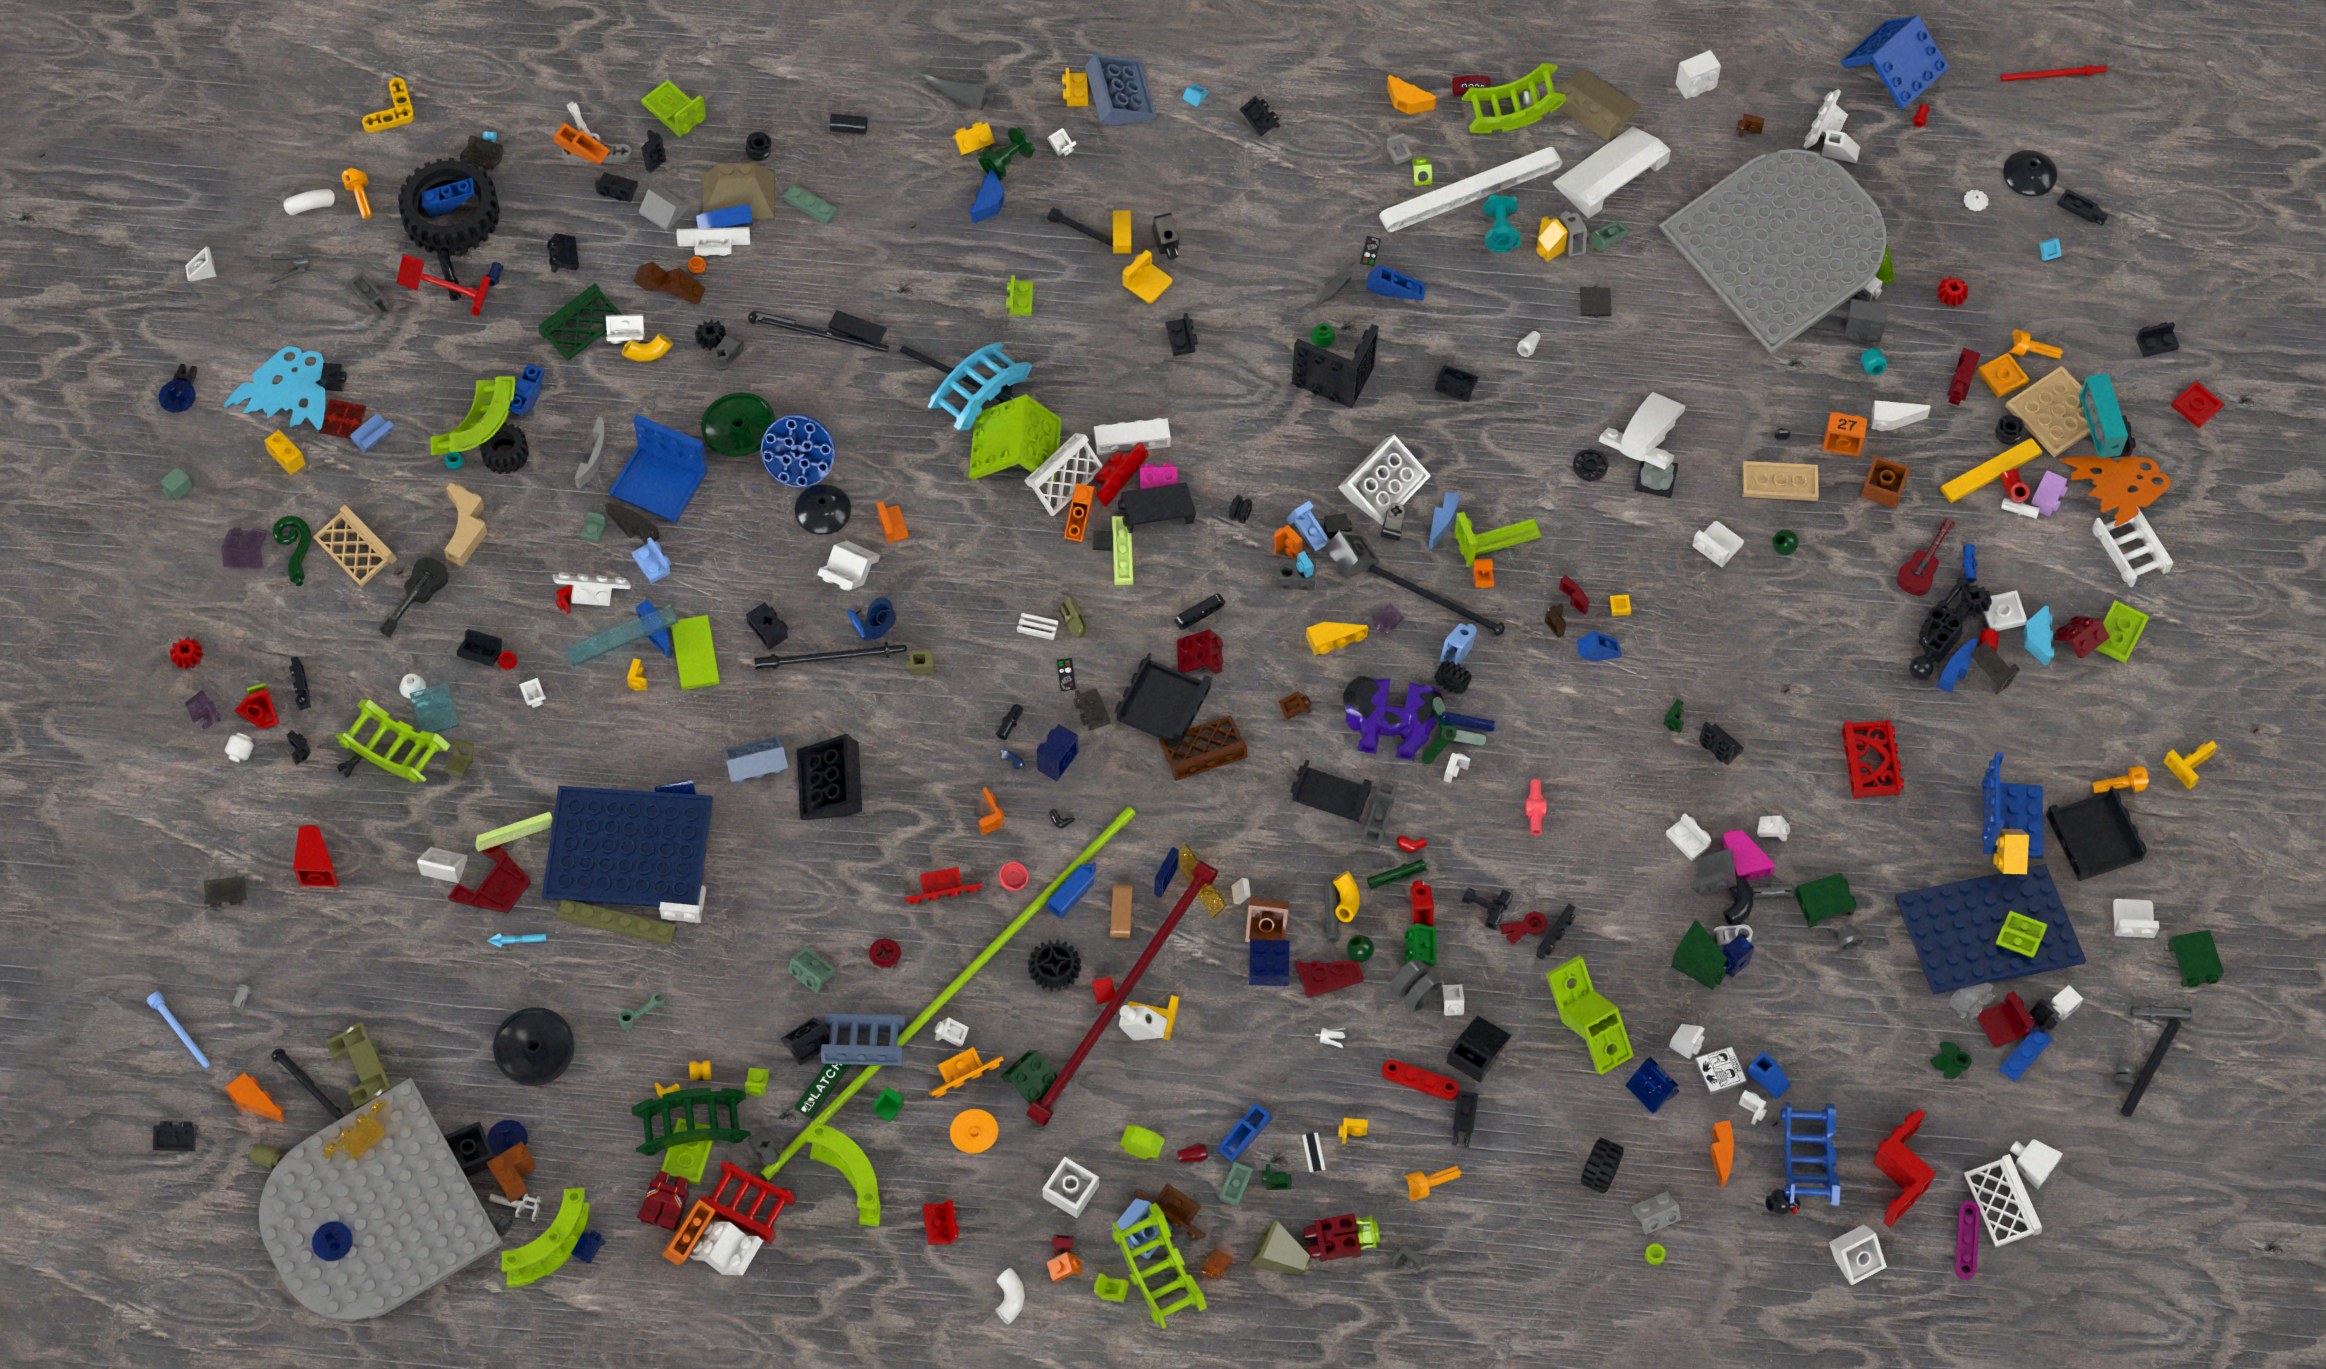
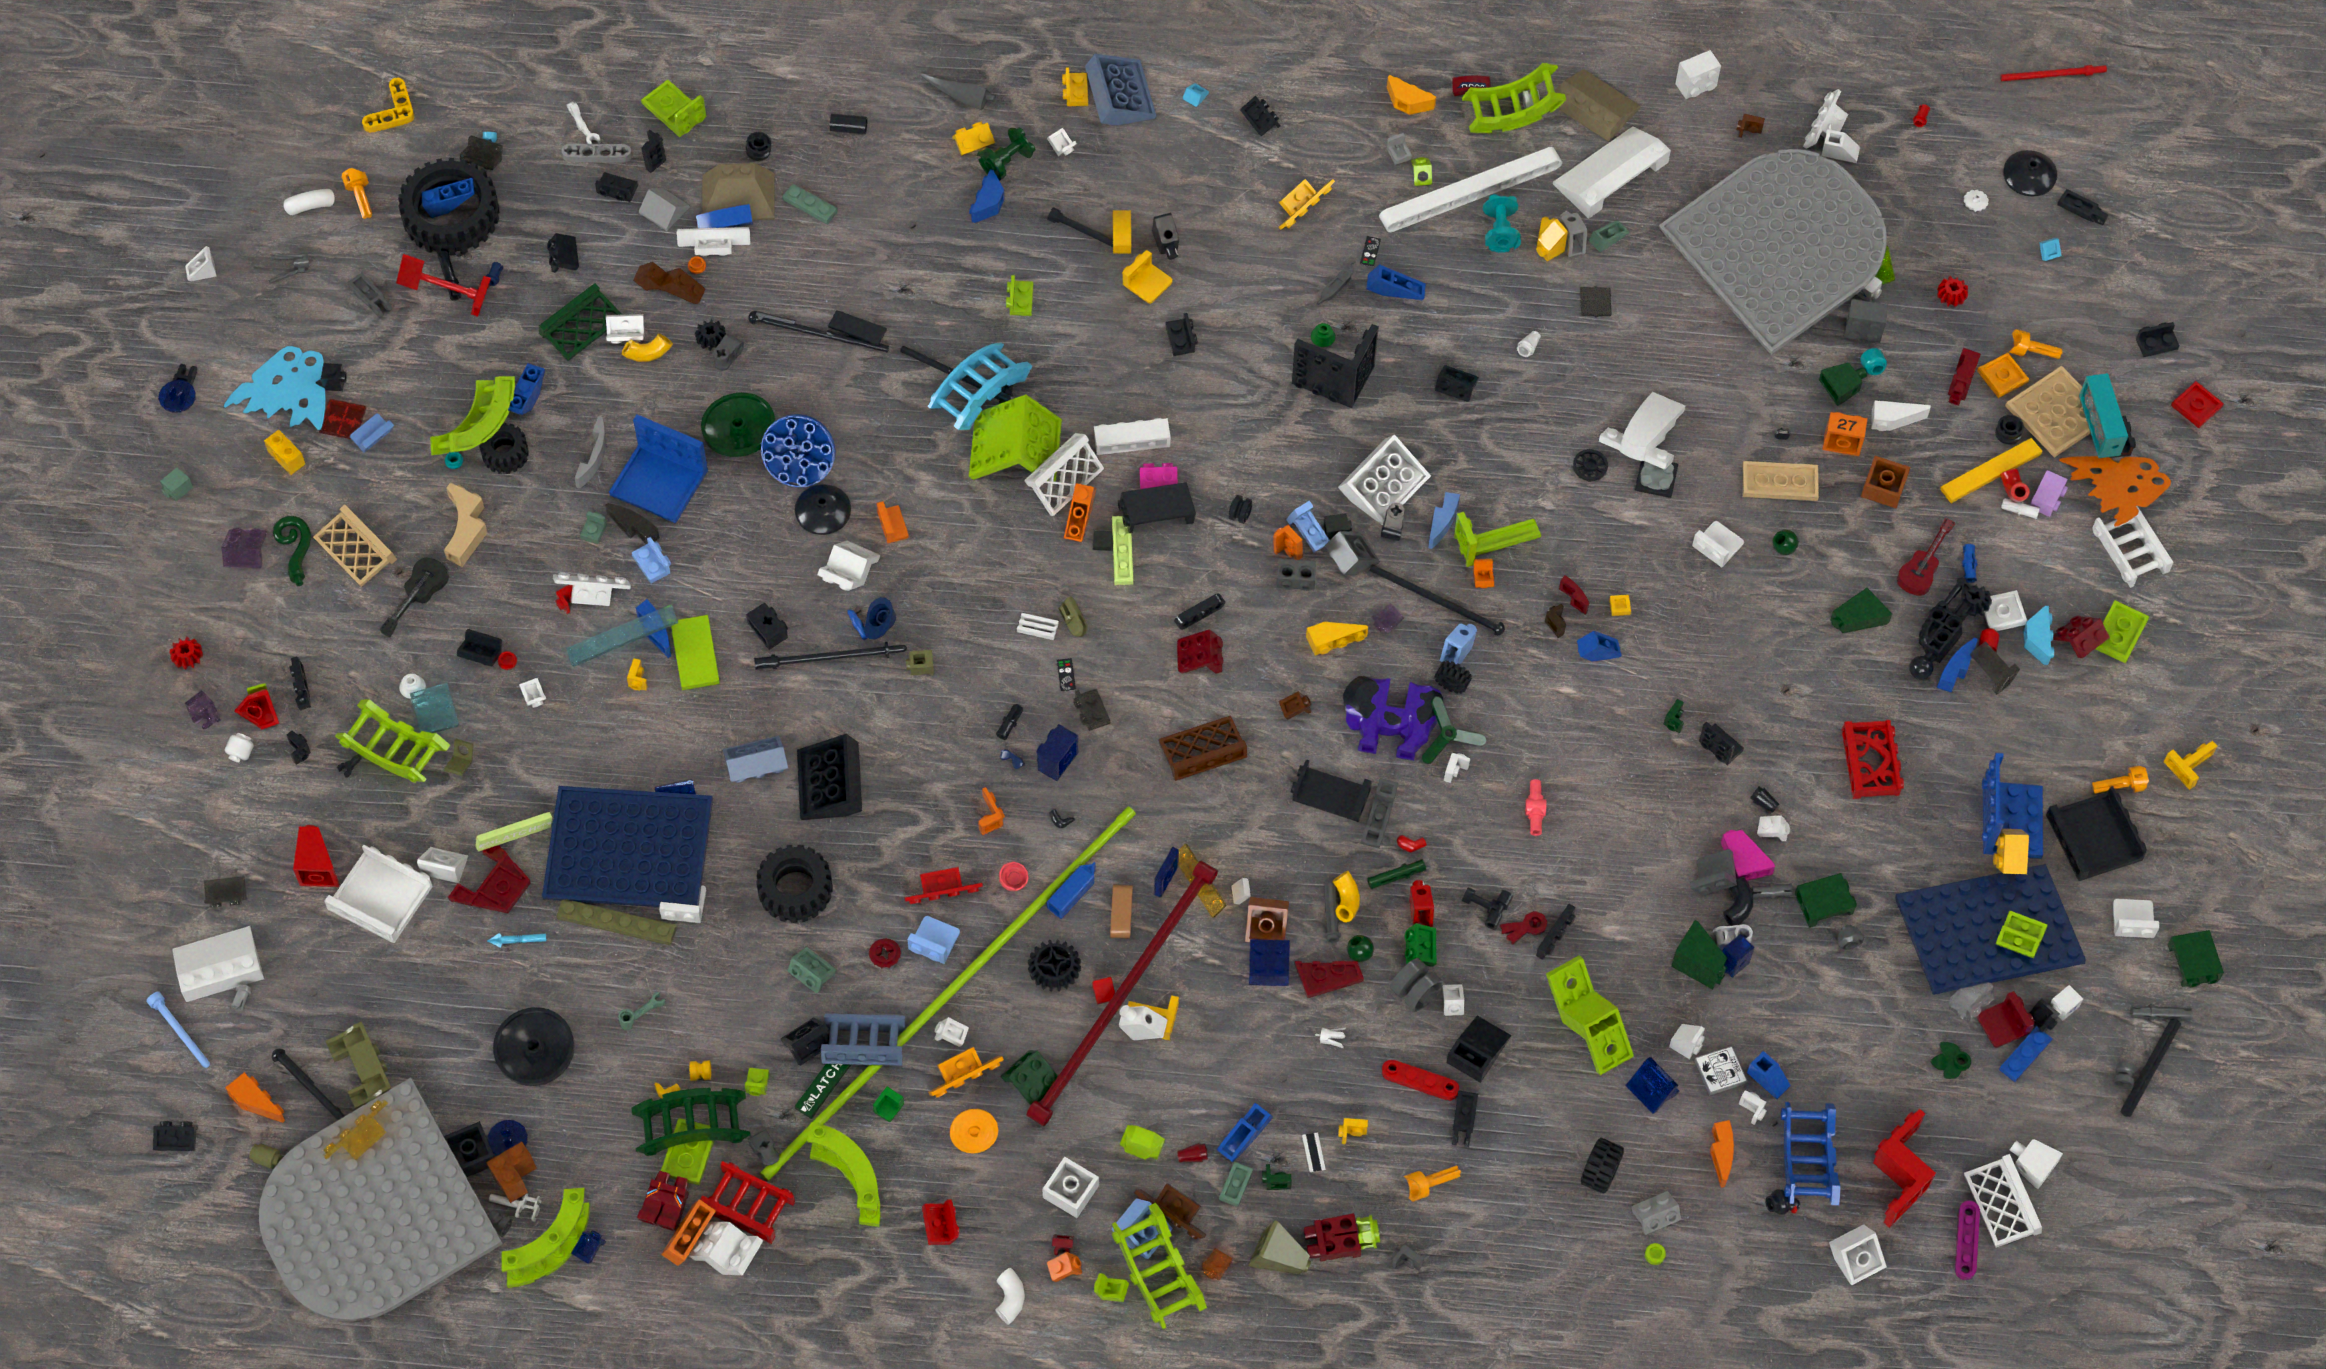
clear blue piece [312,1221,353,1261] -> none
orange slope [553,122,611,165] -> none
red bracket [1094,442,1149,507] -> none
black panel [1115,653,1212,746] -> none
medium azure plate [1296,551,1314,578] -> none
clear blue axle [1440,711,1496,732] -> none
white bracket [1666,813,1711,861] -> none
blue bracket [1841,15,1949,109] -> none
none -> white slope [172,926,264,1002]
none -> white panel [325,845,433,943]
none -> black tyre [756,845,833,923]
none -> light blue bracket [907,916,960,964]
none -> yellow bracket [1279,179,1335,230]
none -> black cone [1750,786,1779,813]
none -> dark green torso [1819,363,1867,406]
none -> dark green slope [1830,587,1892,633]

